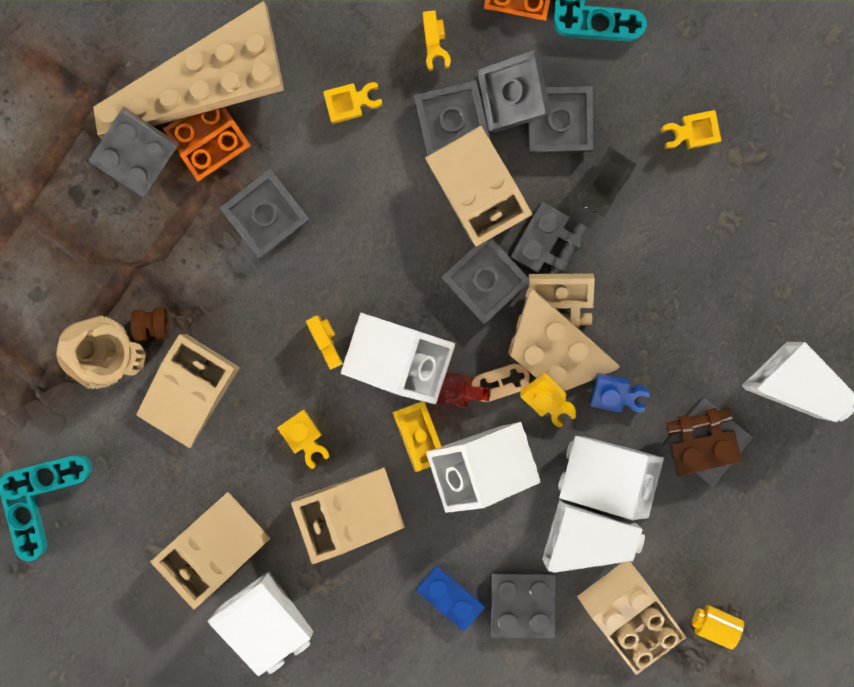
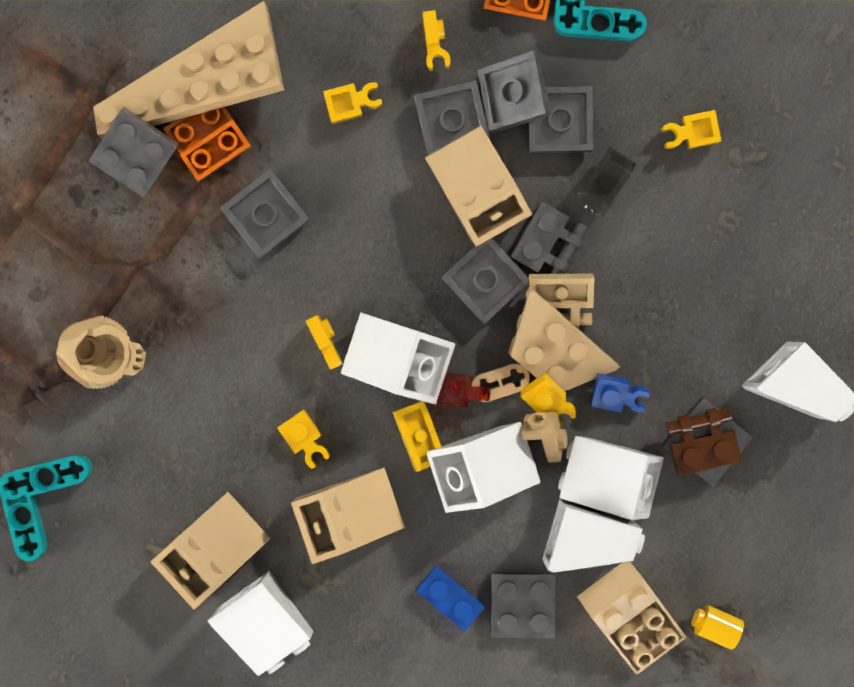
reddish brown wheel [131,308,170,341] -> none
tan slope [136,334,241,448] -> none
none -> tan bracket [521,412,568,463]

